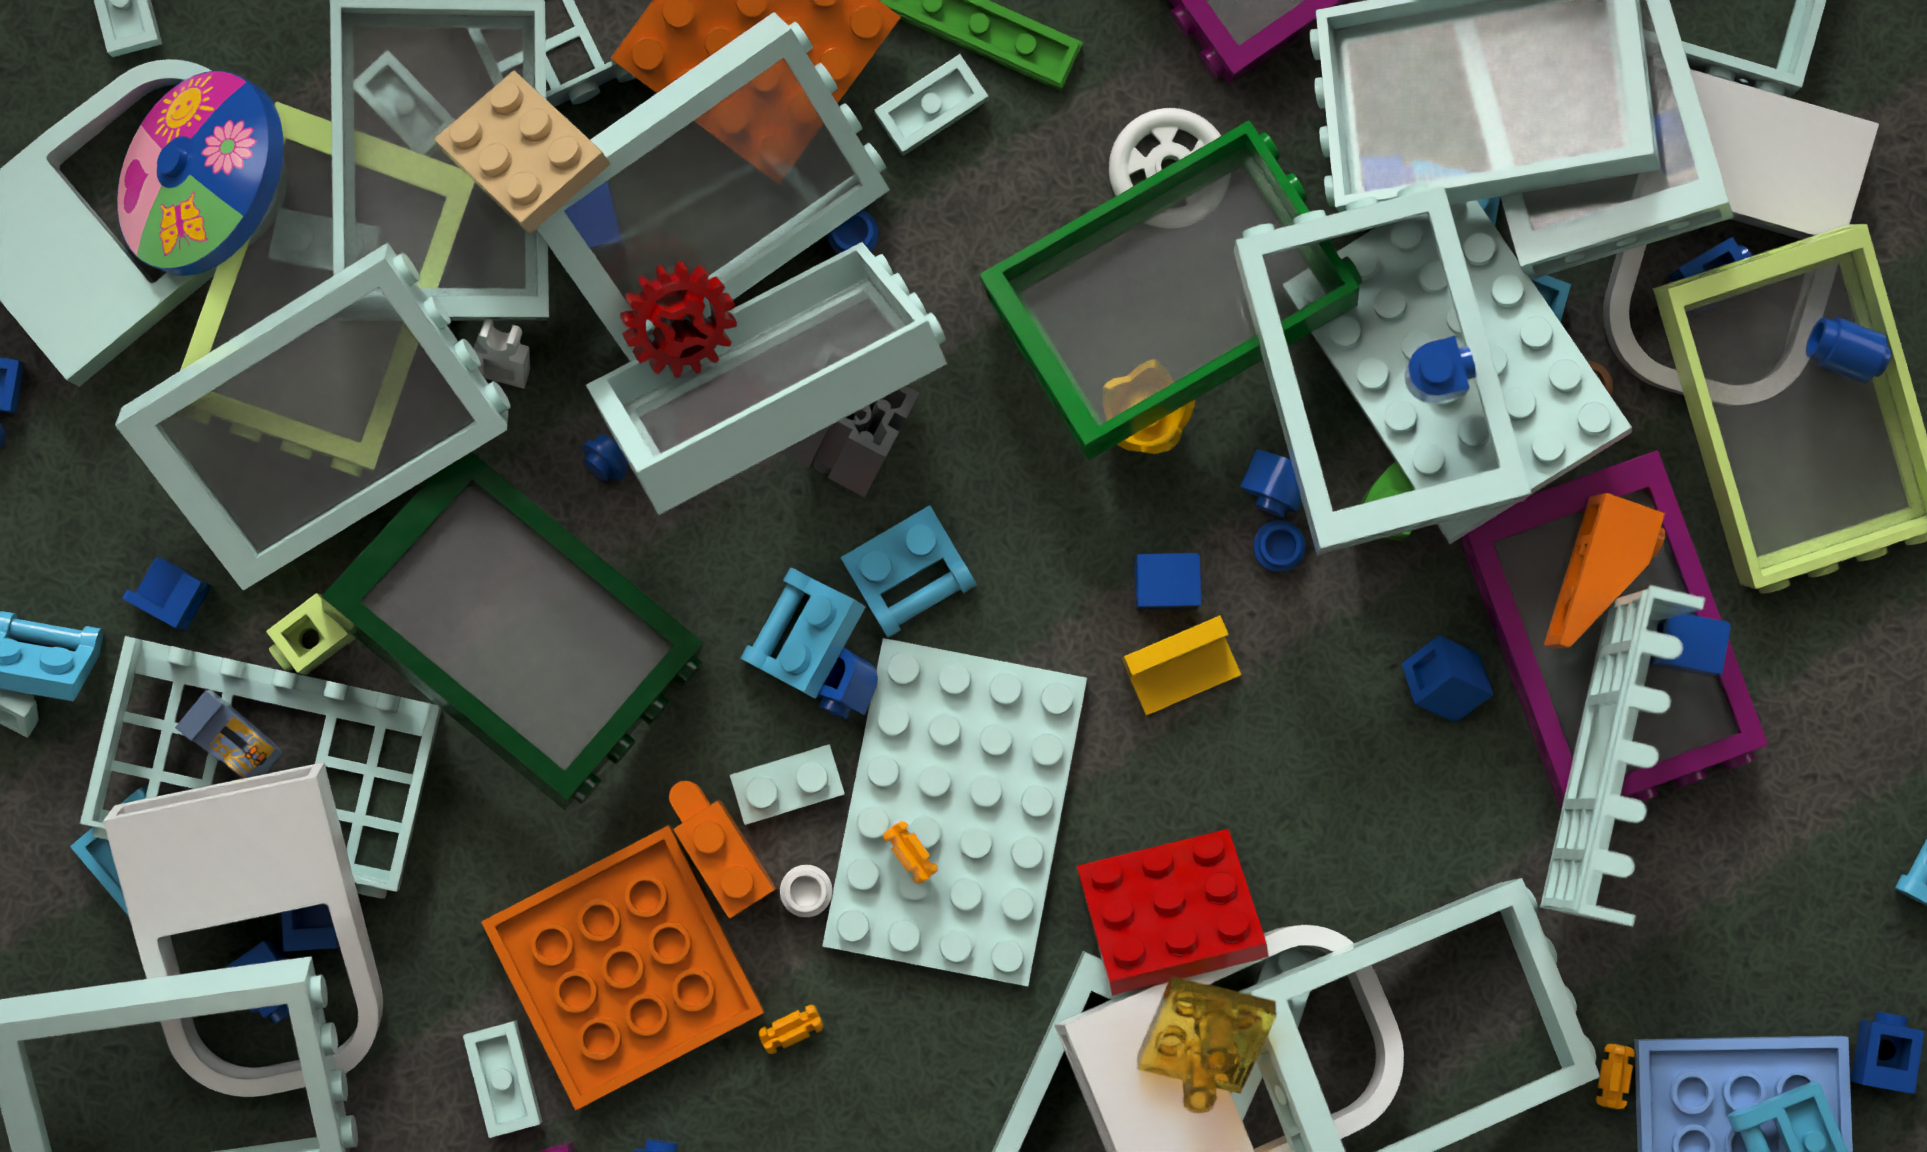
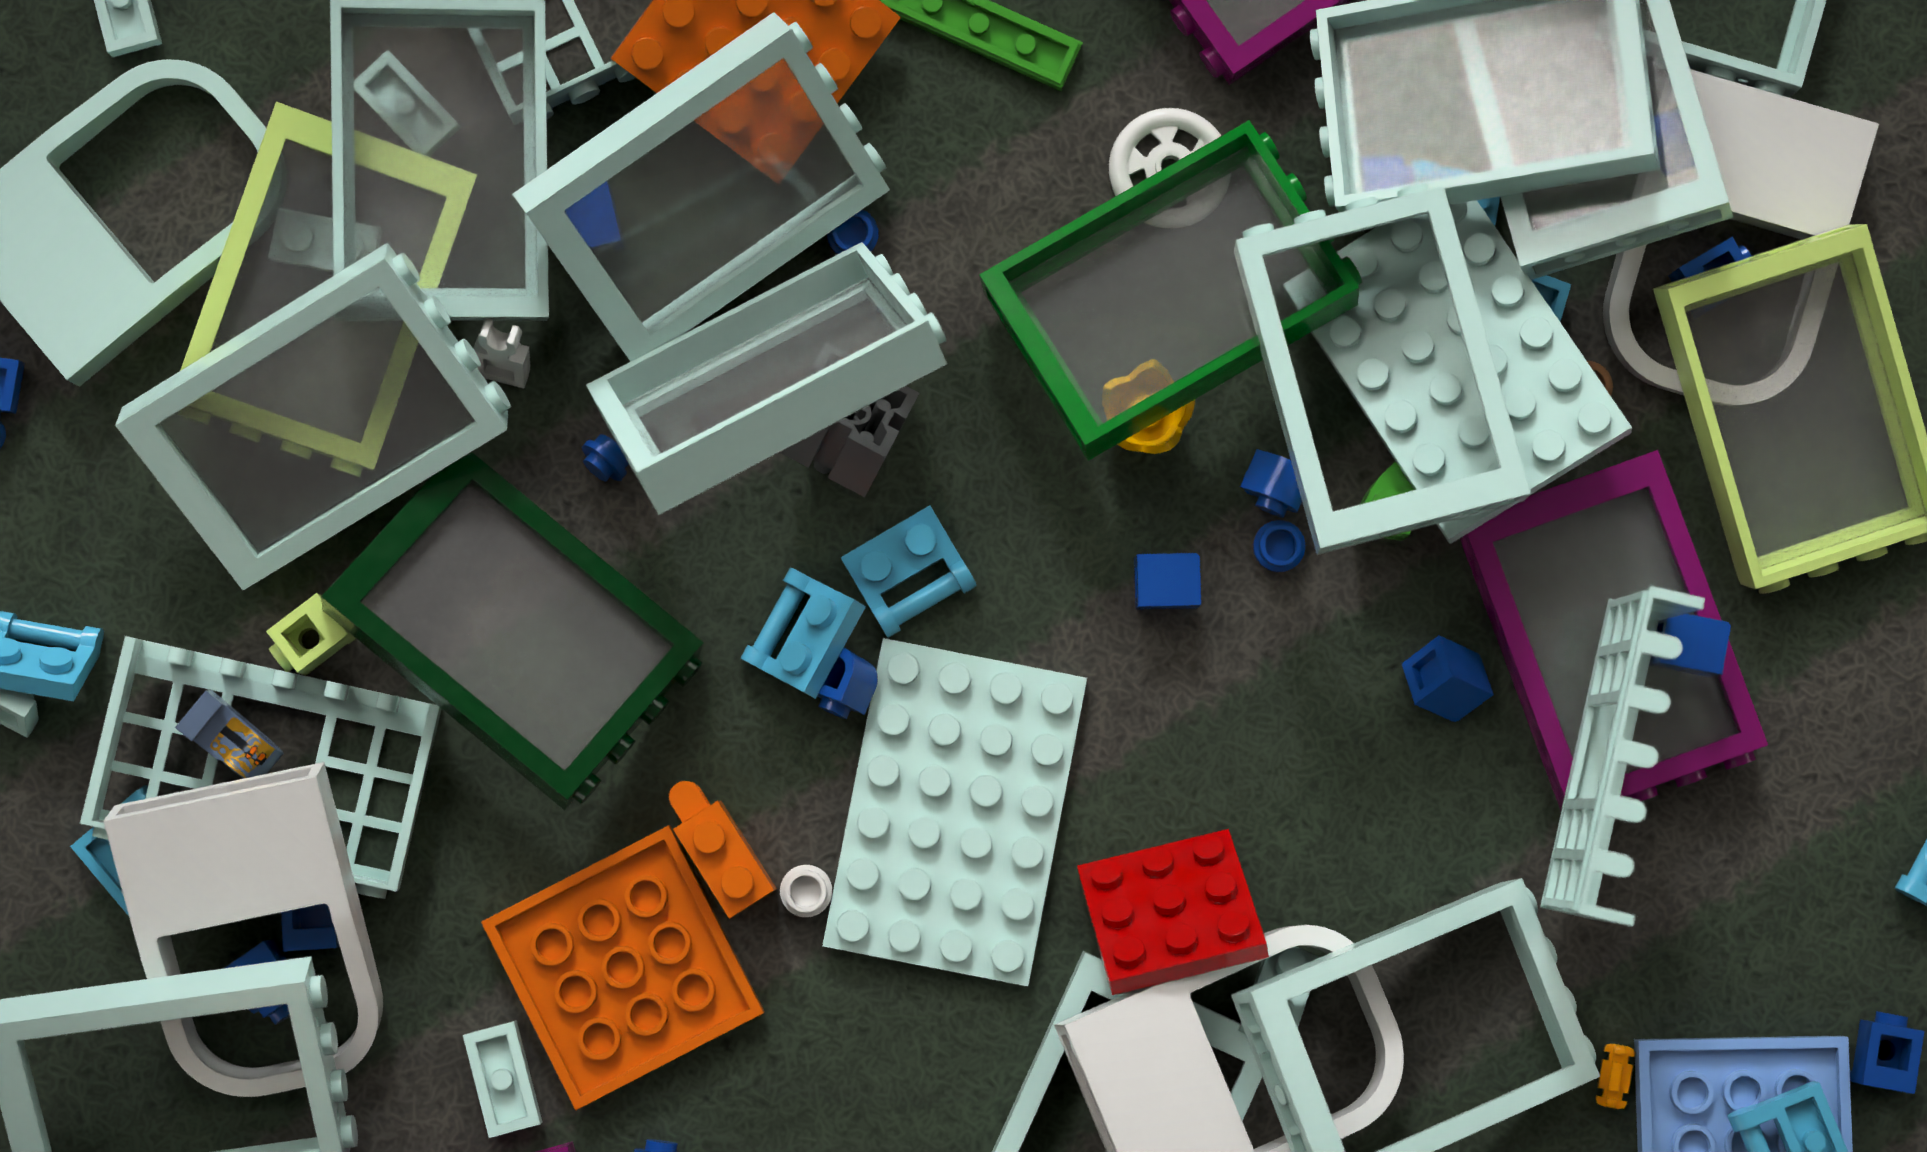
dish [117,71,284,276] -> none
blue panel [122,557,212,631] -> none
tan plate [434,70,610,235] -> none
red gear [620,261,737,377] -> none
light aqua plate [730,744,845,825] -> none
light orange piece [759,1005,824,1054] -> none
light aqua plate [874,54,988,156] -> none
light orange piece [883,821,938,884] -> none
yellow panel [1122,615,1241,716] -> none
clear yellow plate [1137,976,1277,1113] -> none
blue plate [1405,336,1476,403] -> none
orange slope [1543,493,1665,649] -> none
blue brick [1806,317,1891,383] -> none

